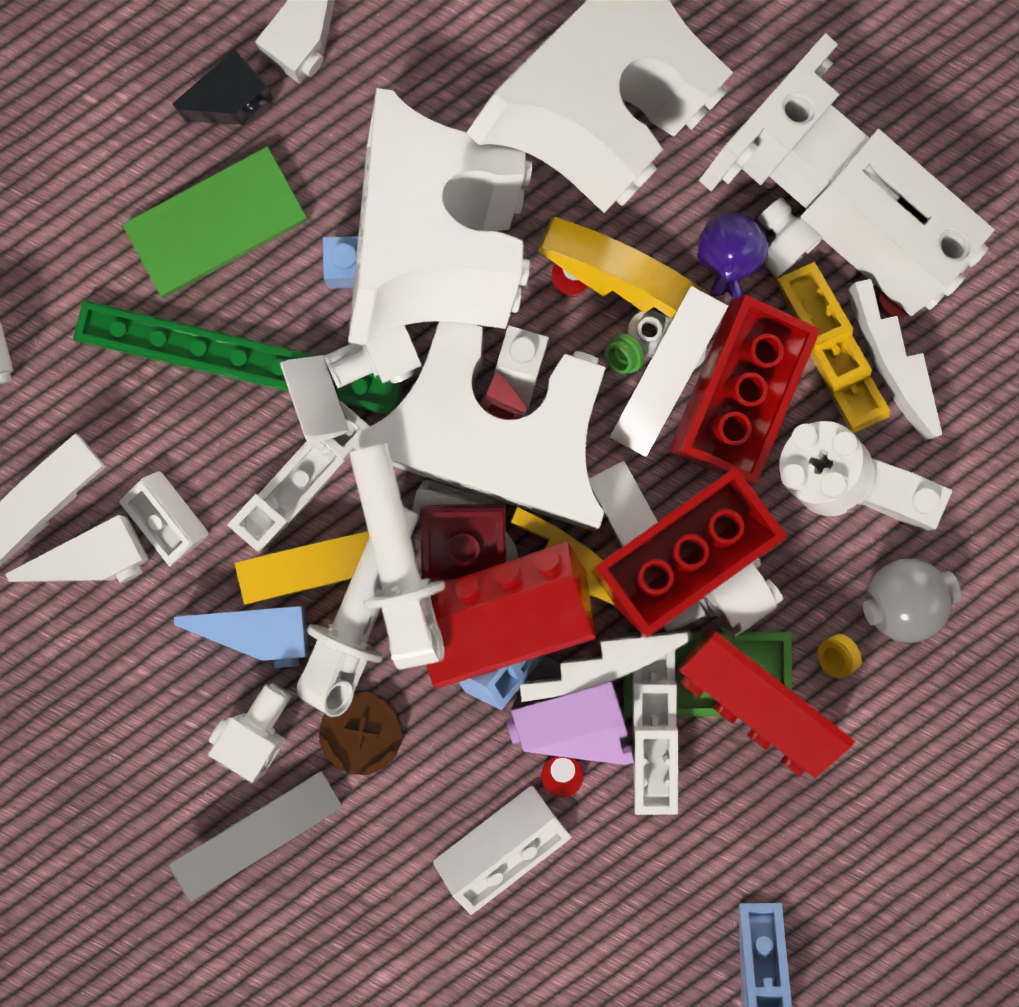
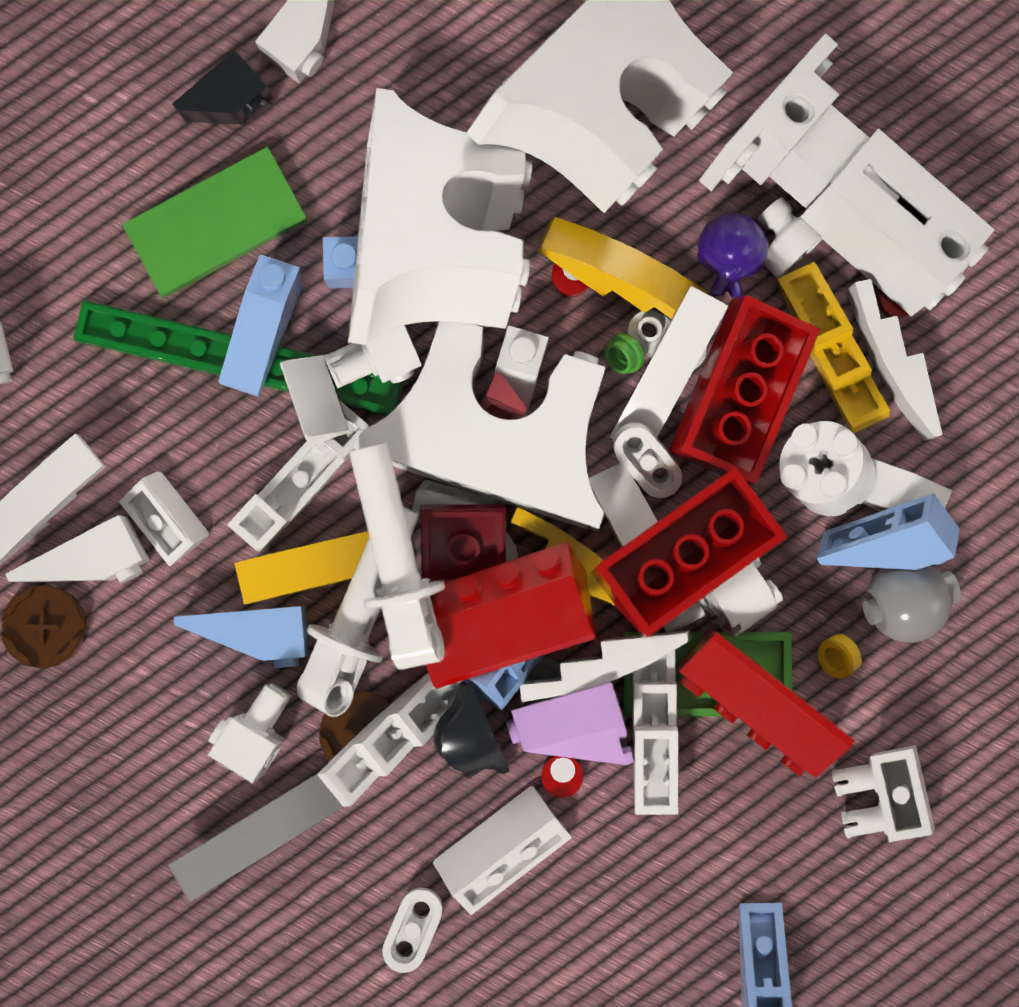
none -> reddish brown tile [1,585,87,669]
none -> light blue slope [219,254,303,397]
none -> white slope [317,673,459,806]
none -> white plate [383,887,443,973]
none -> black hat [434,680,510,779]
none -> white plate [613,423,682,498]
none -> light blue slope [817,493,960,570]
none -> white brick [832,745,935,842]

